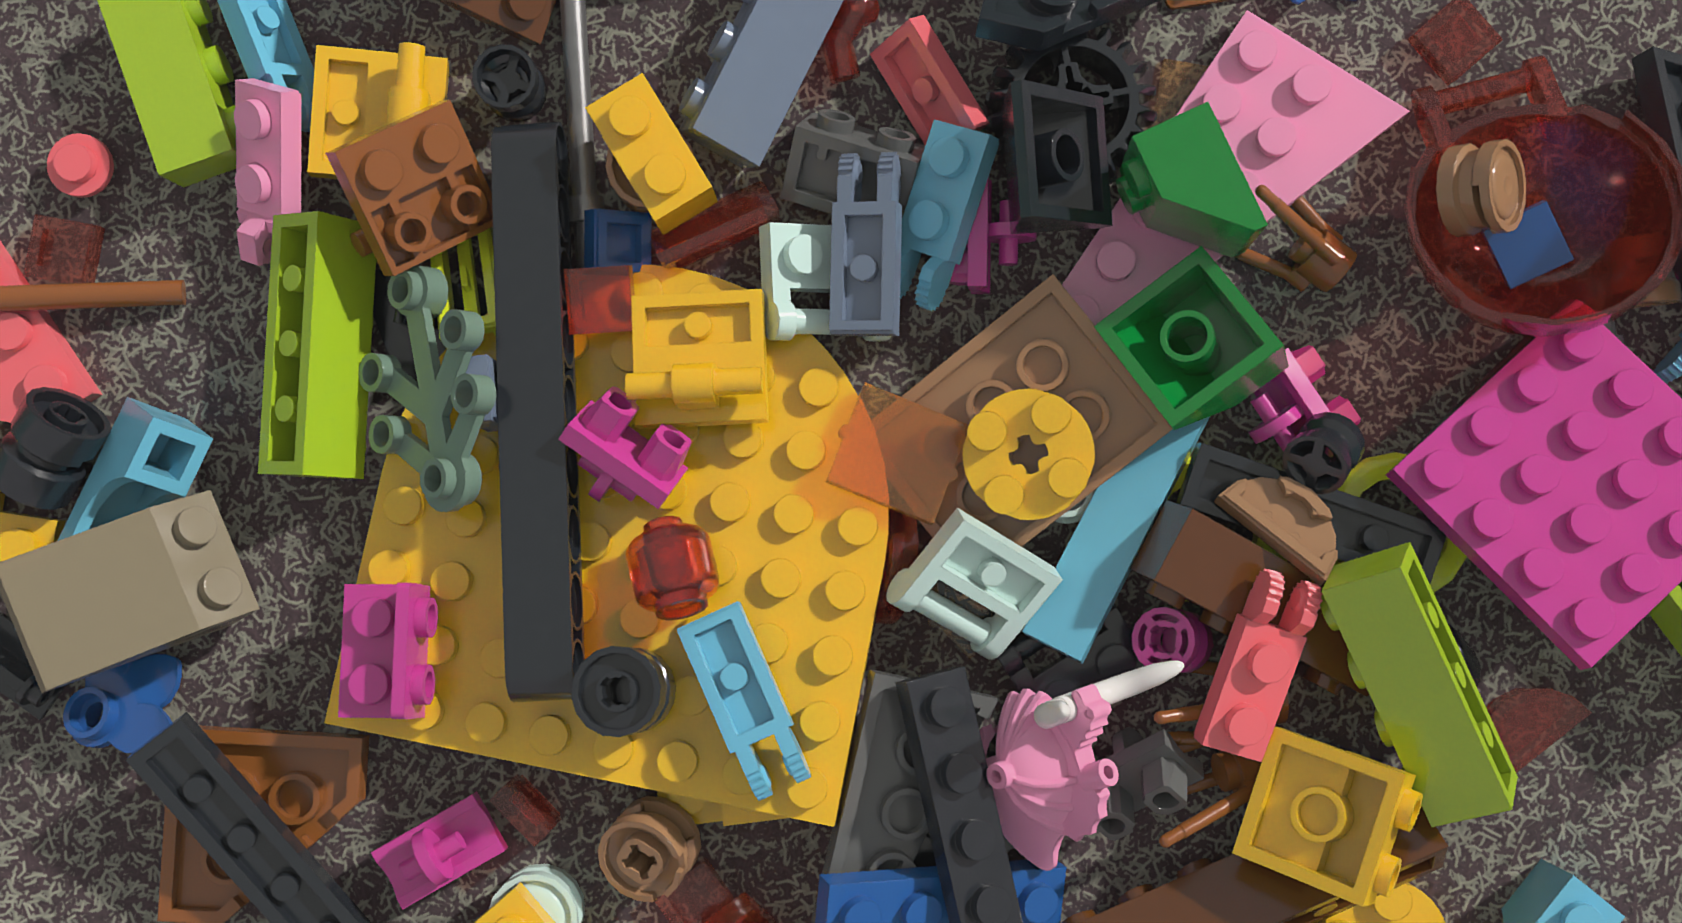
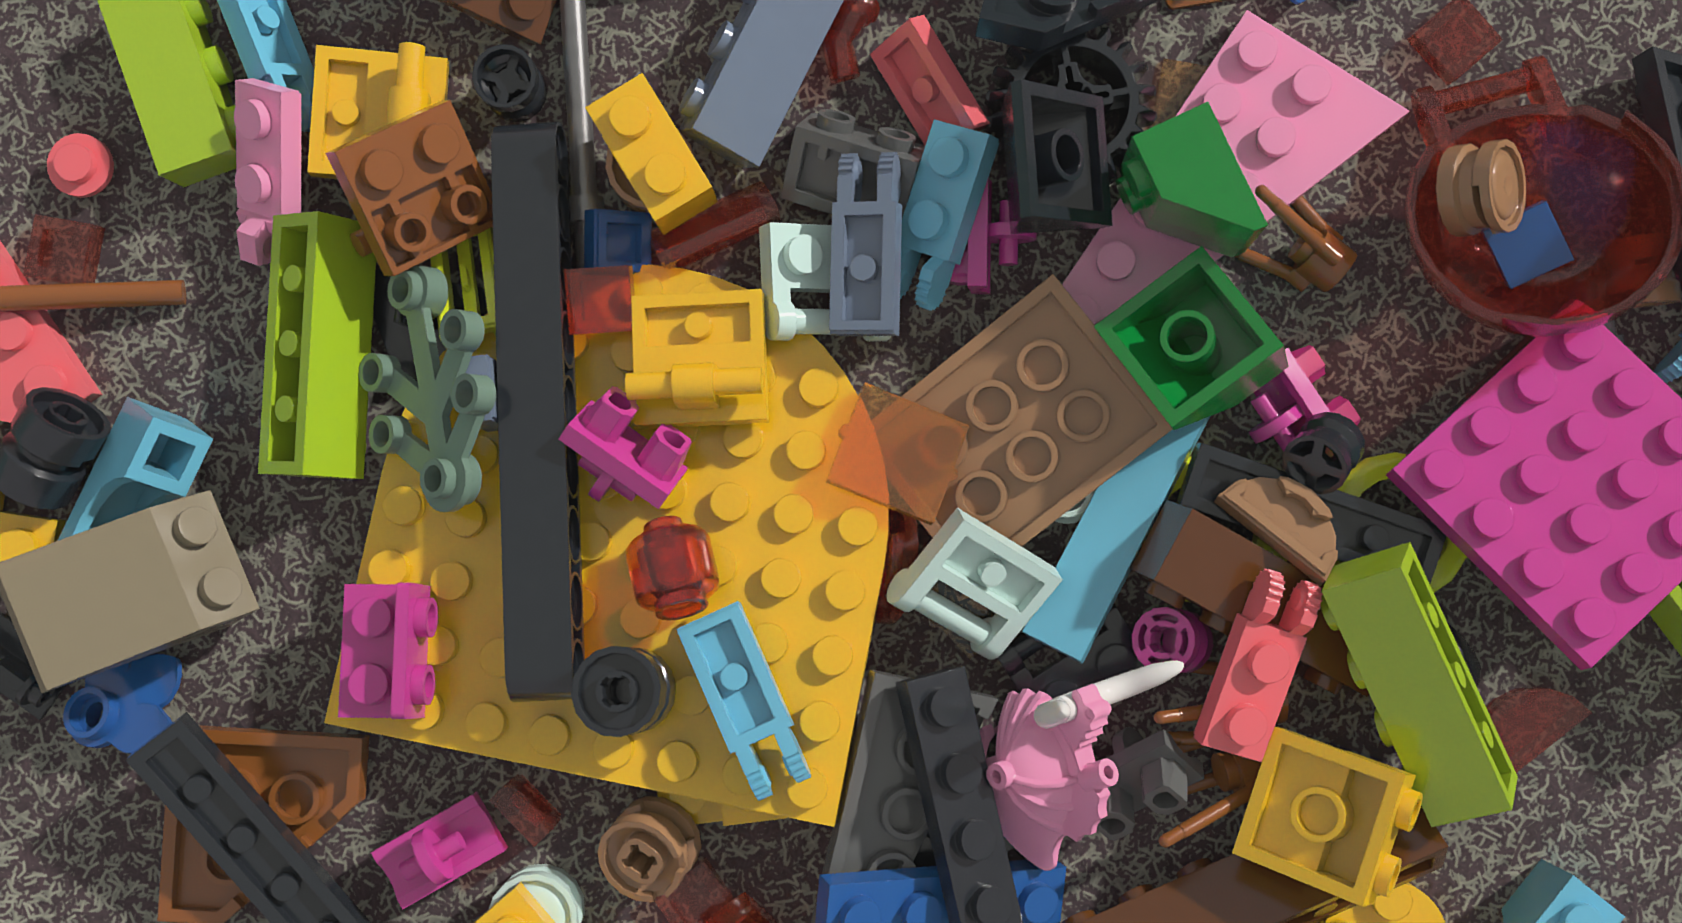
yellow plate [963,389,1095,520] -> none

